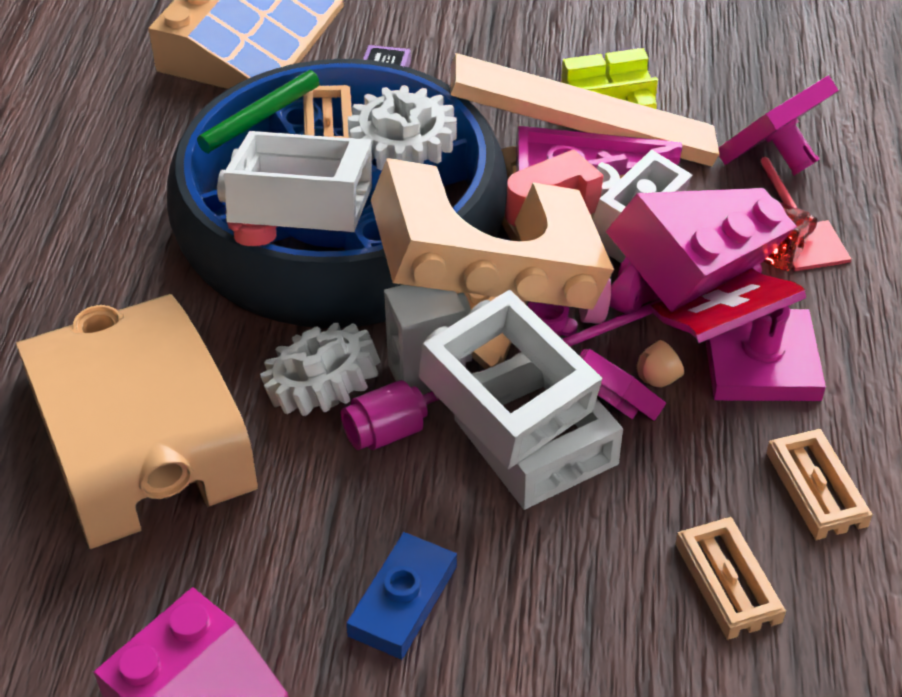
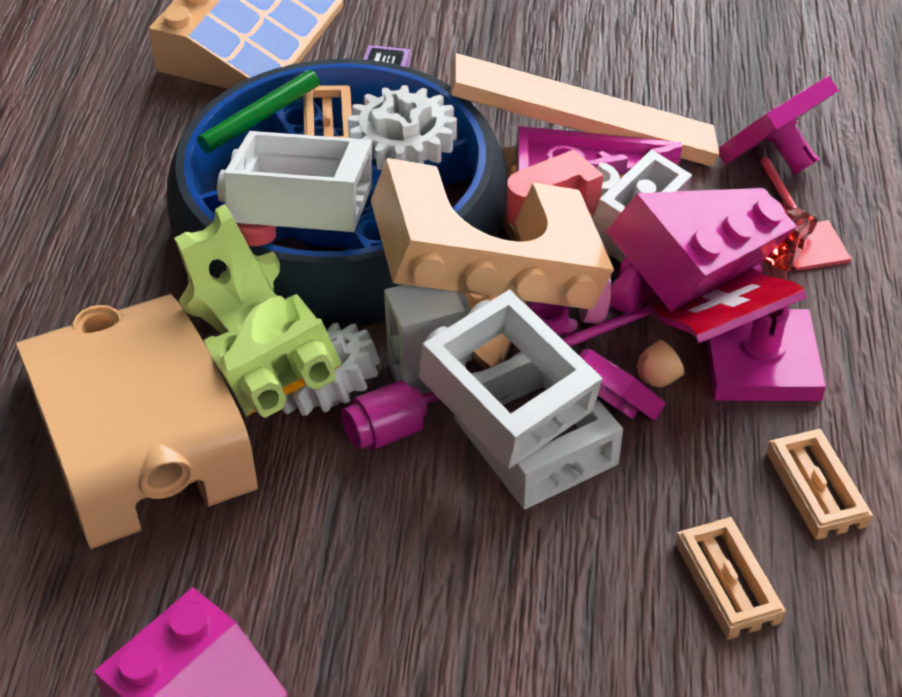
blue plate [346,532,457,660] -> none
neon yellow hips [561,48,658,109] -> none
none -> yellowish green hips [174,204,343,418]

